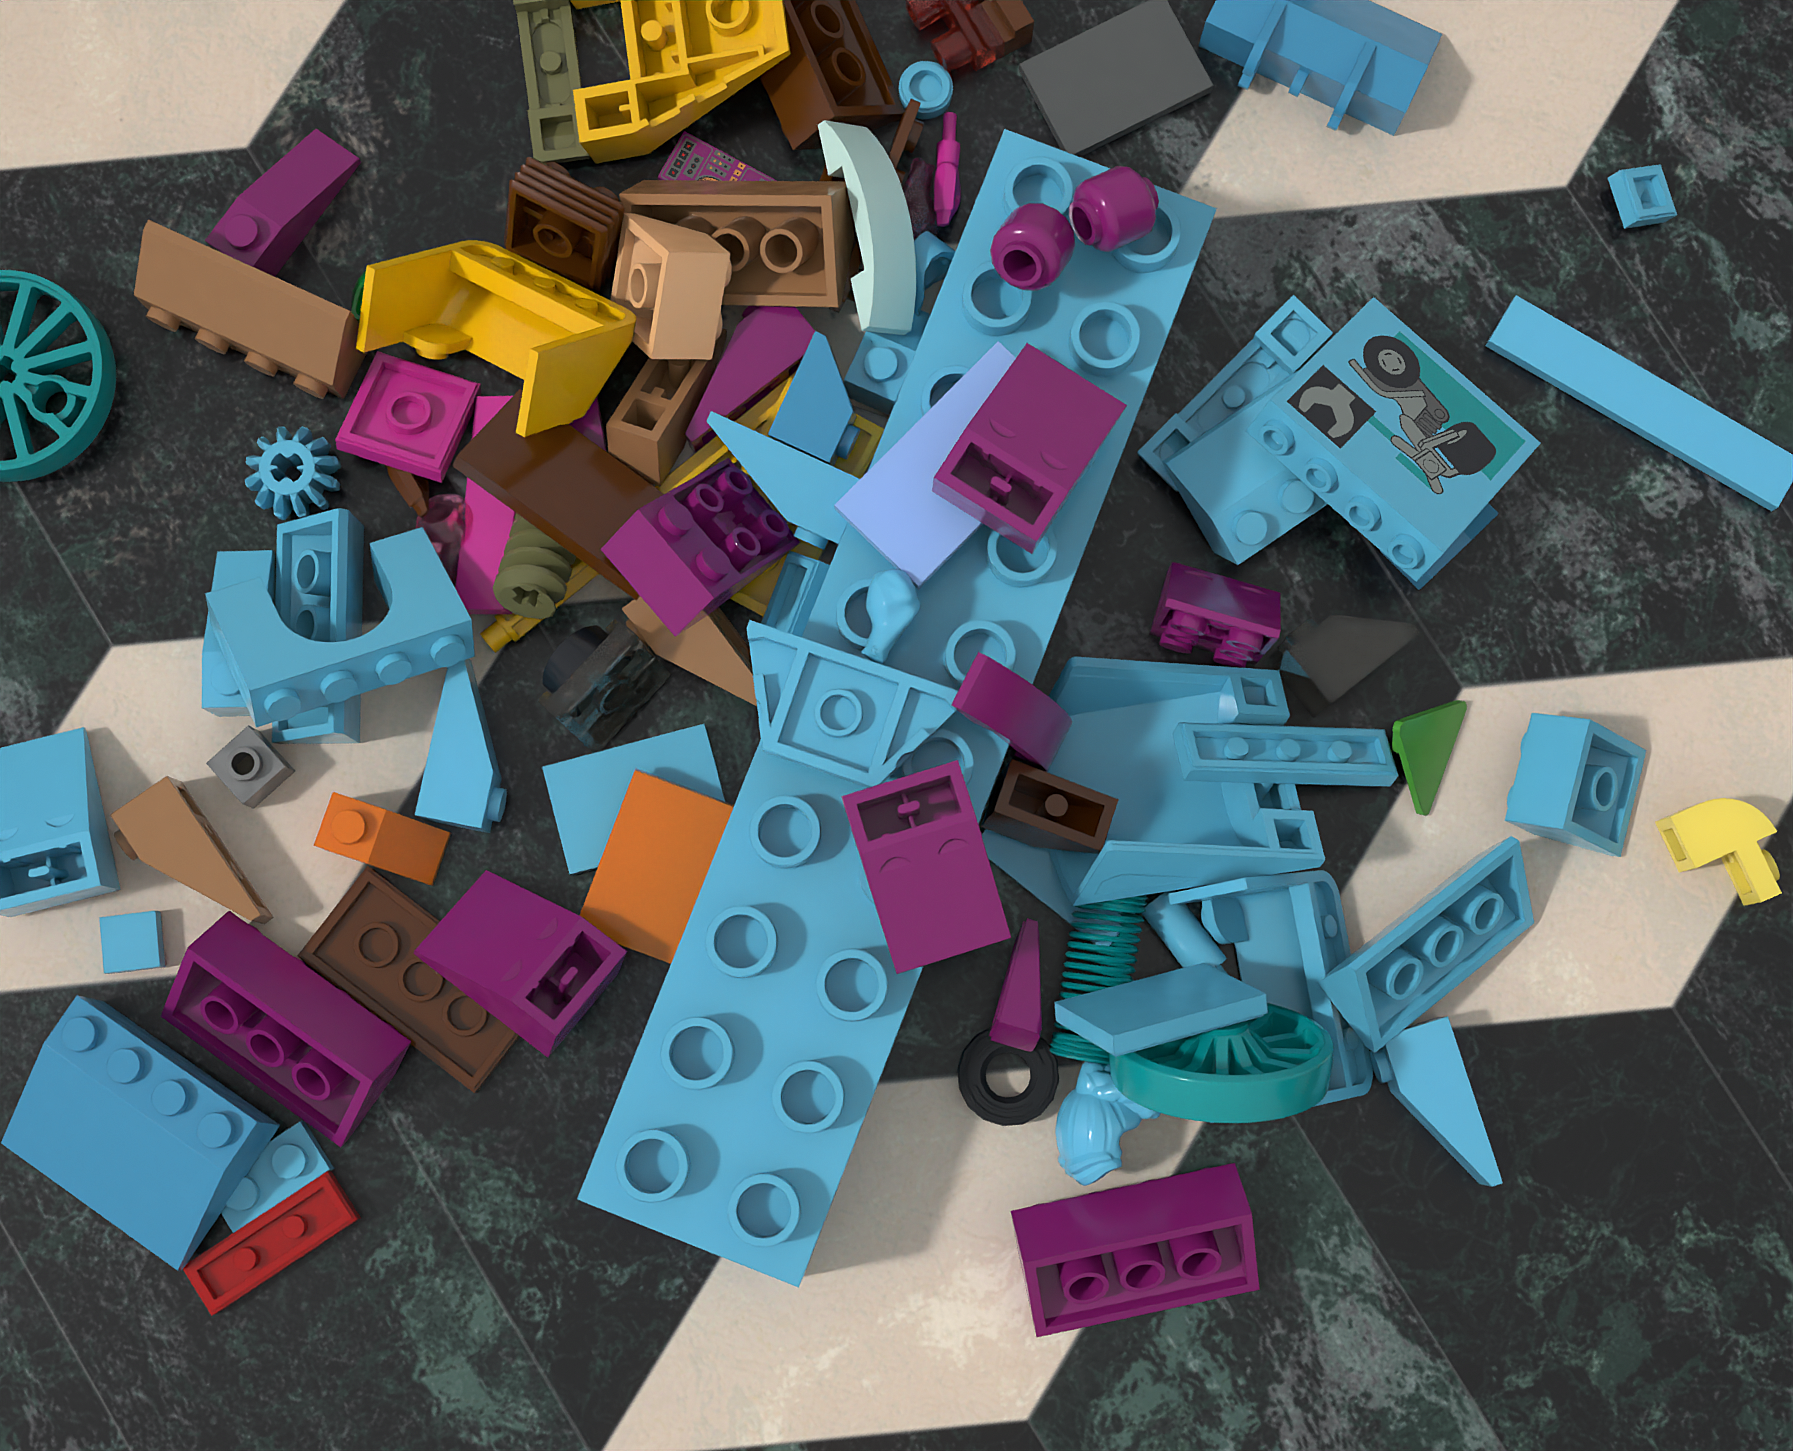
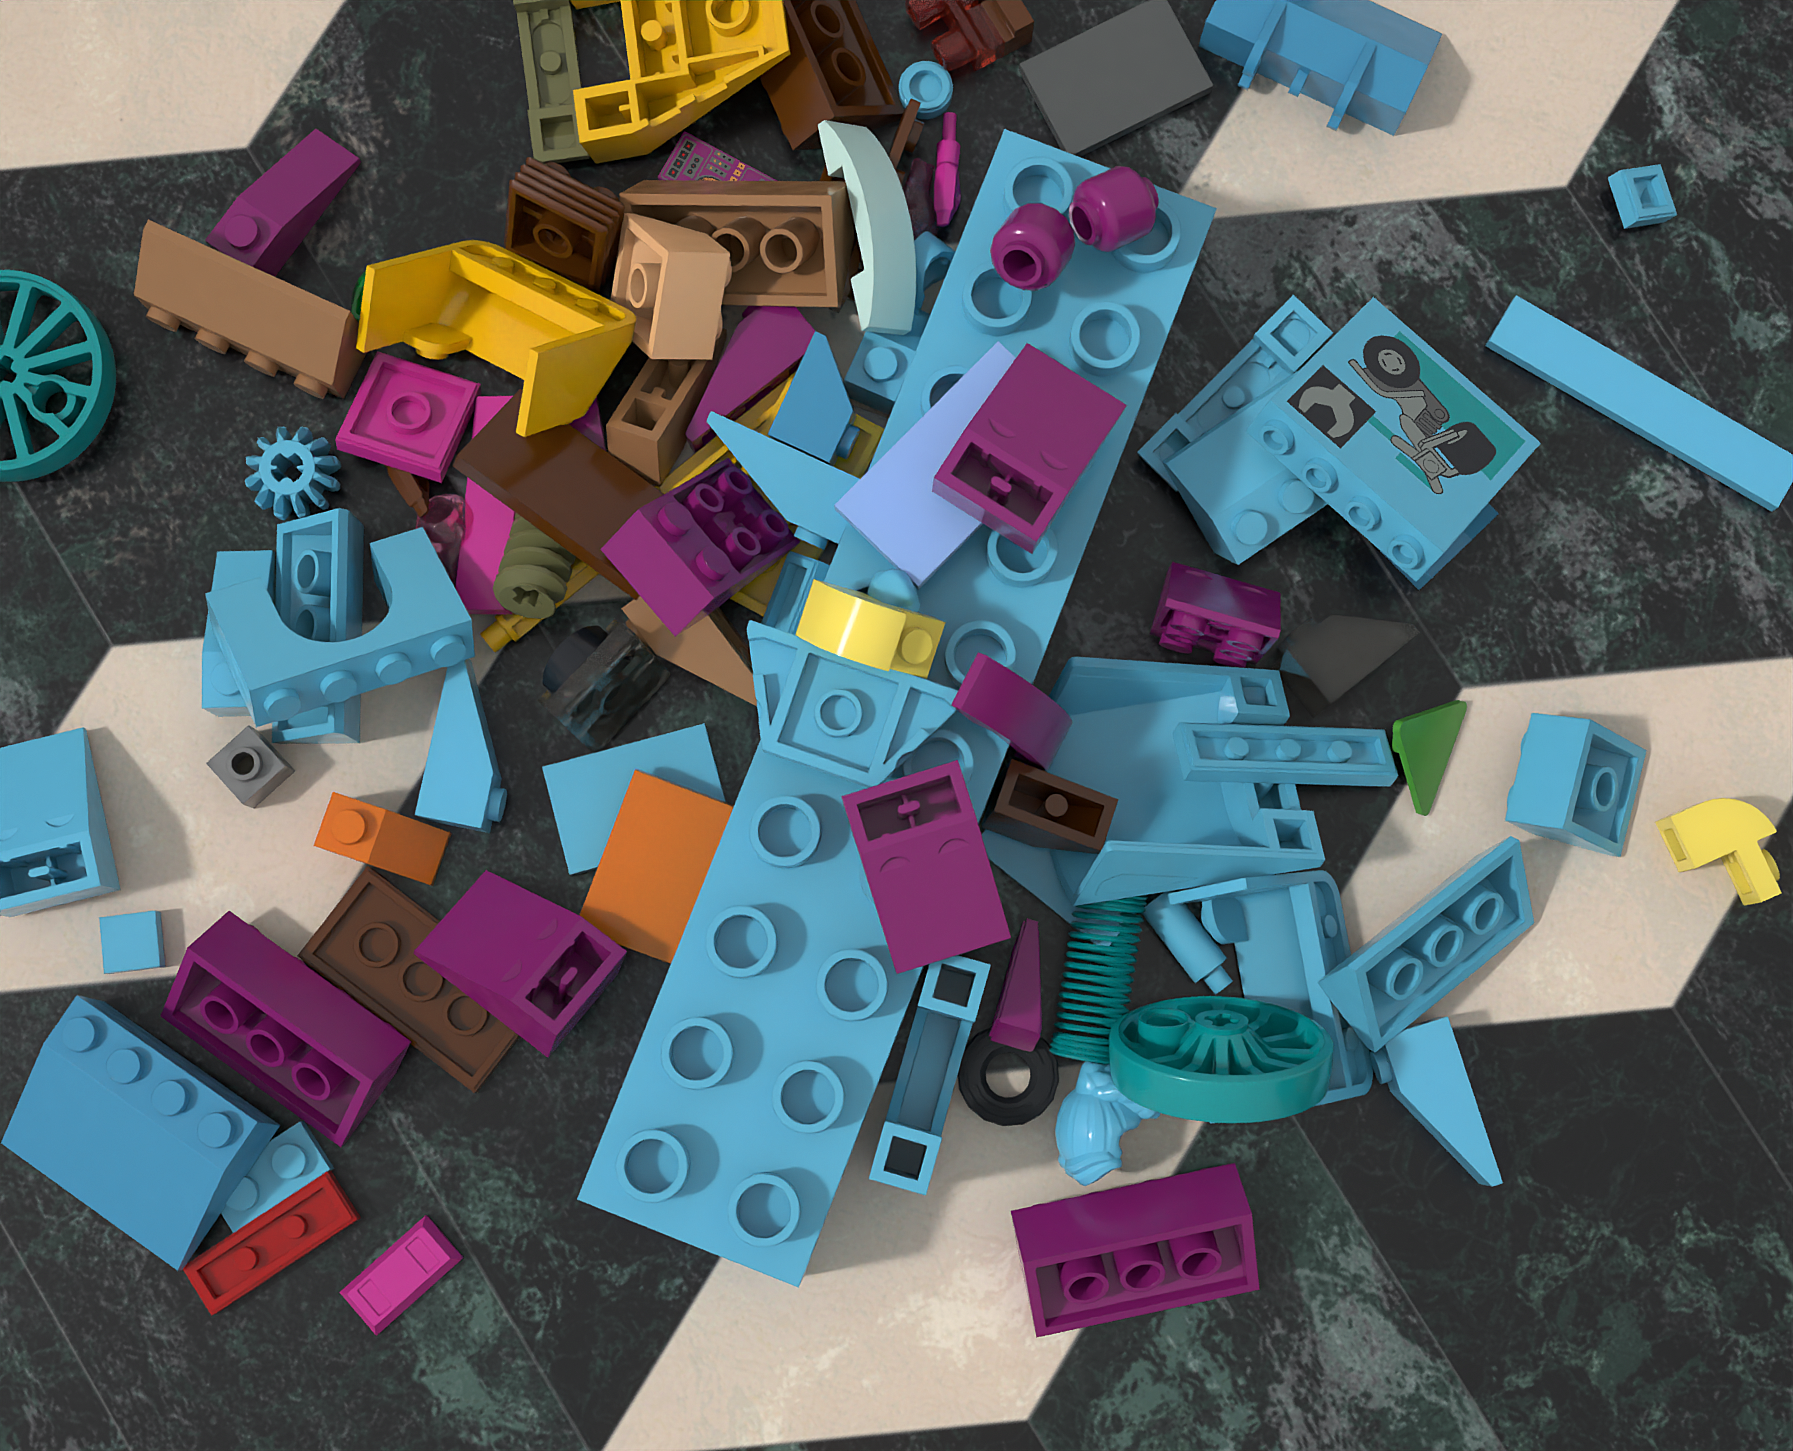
medium nougat slope [110,776,274,924] -> none
medium azure tile [1054,963,1268,1057] -> none
none -> dark pink tile [339,1215,464,1336]
none -> light yellow brick [795,579,946,679]
none -> medium azure arch [869,955,991,1195]

